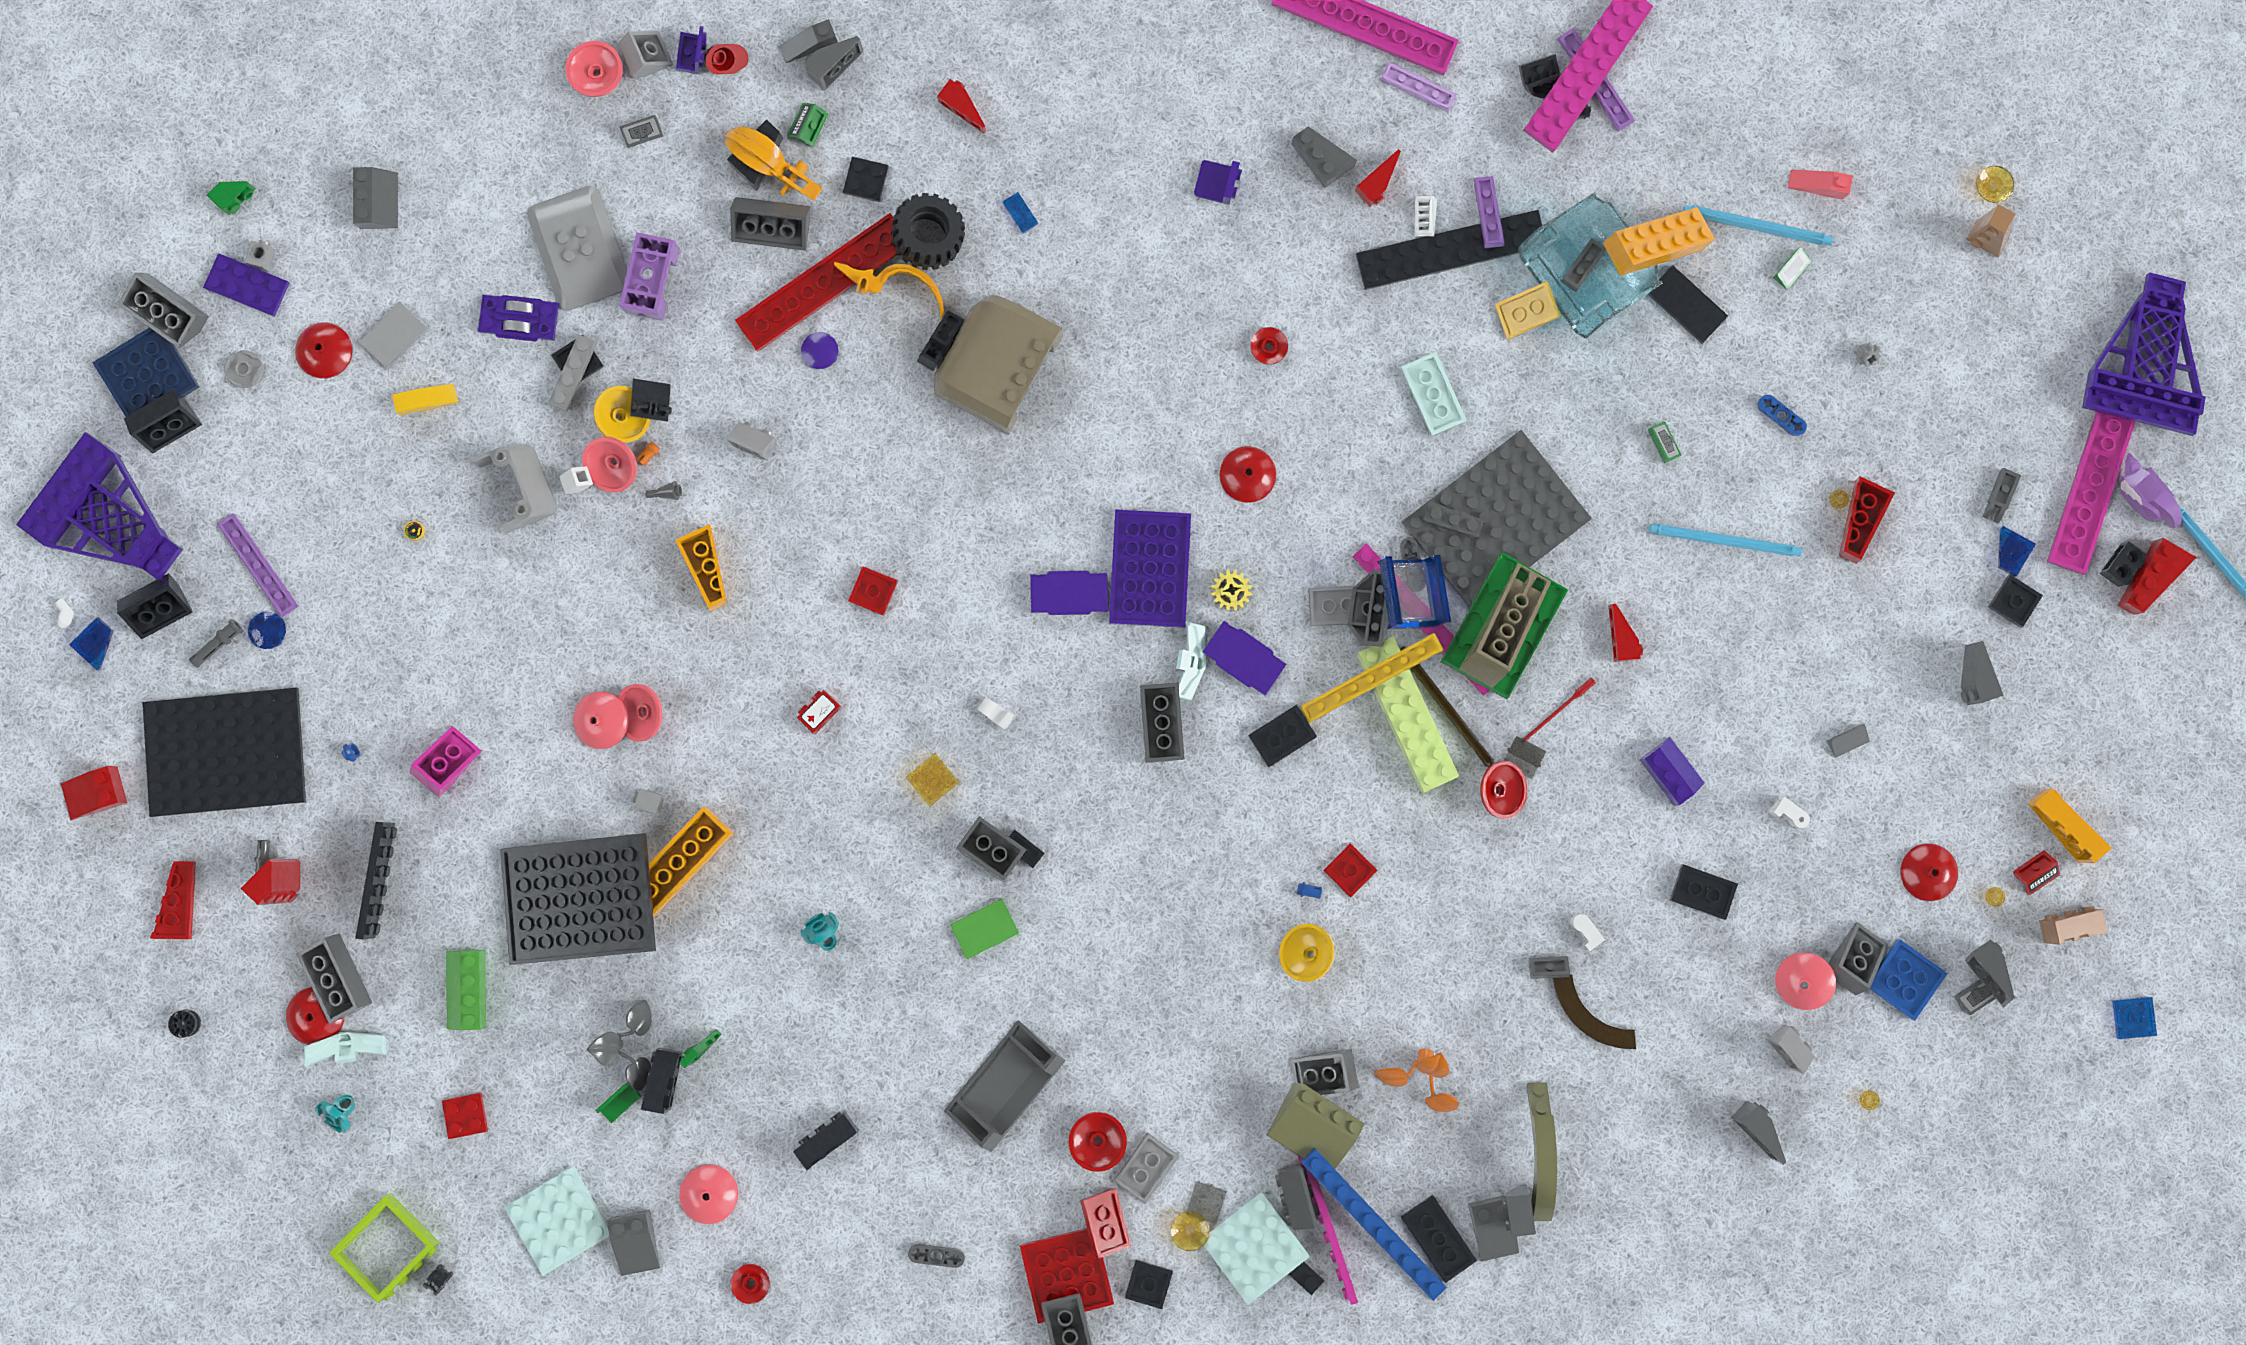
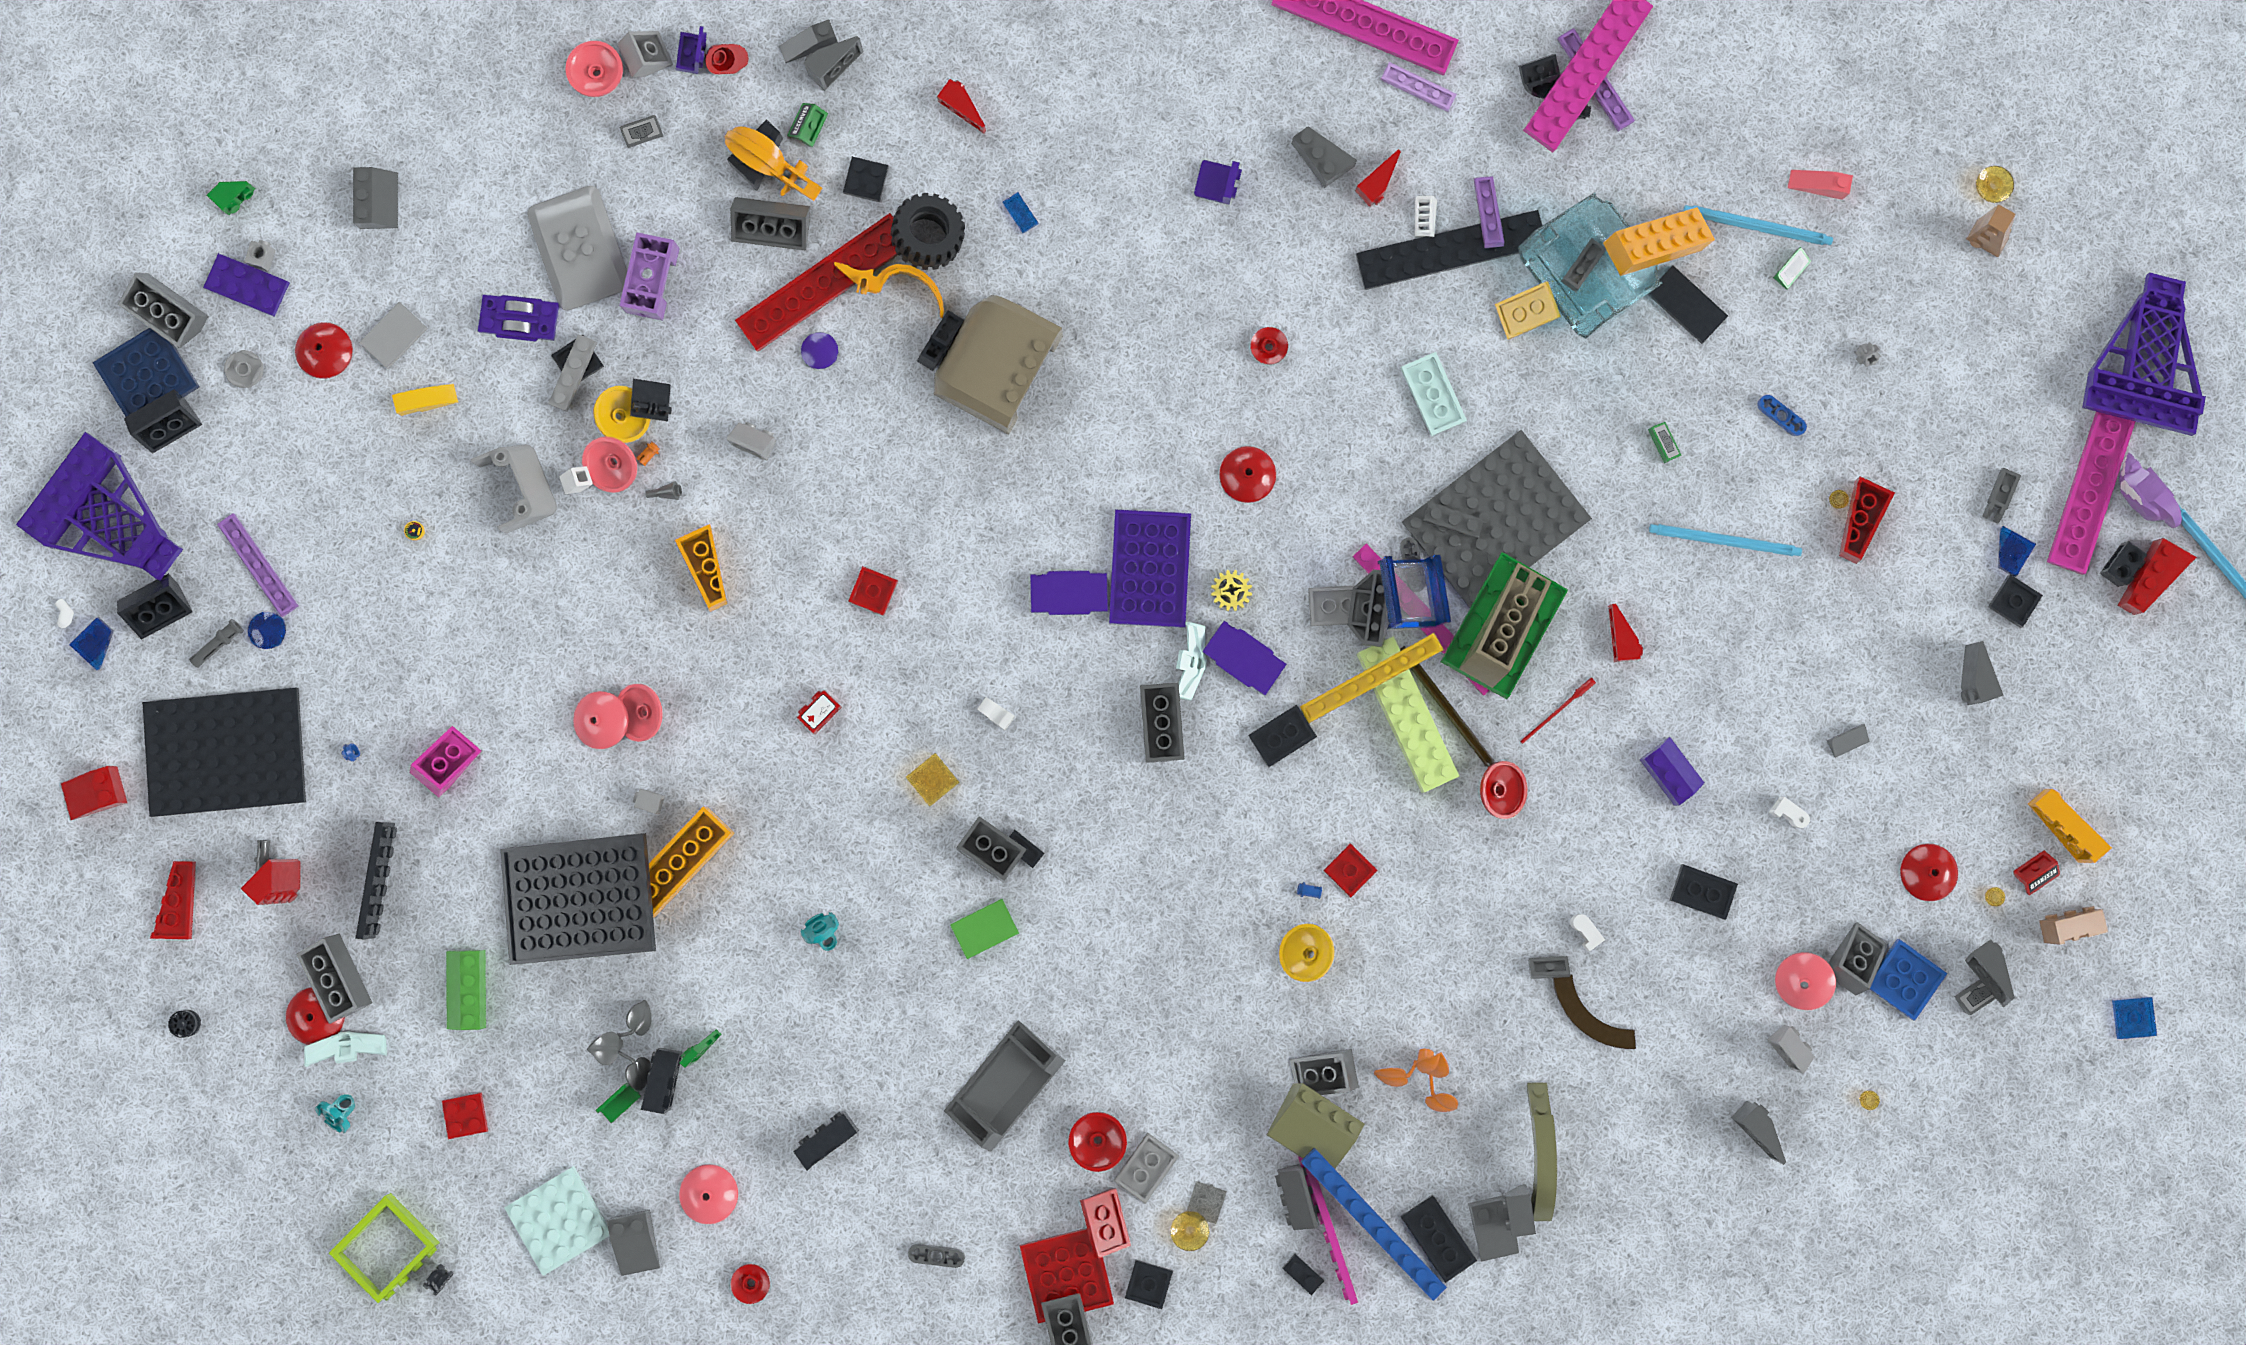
light aqua plate [1200,1192,1310,1305] -> none
clear smoke piece [1503,736,1547,779] -> none

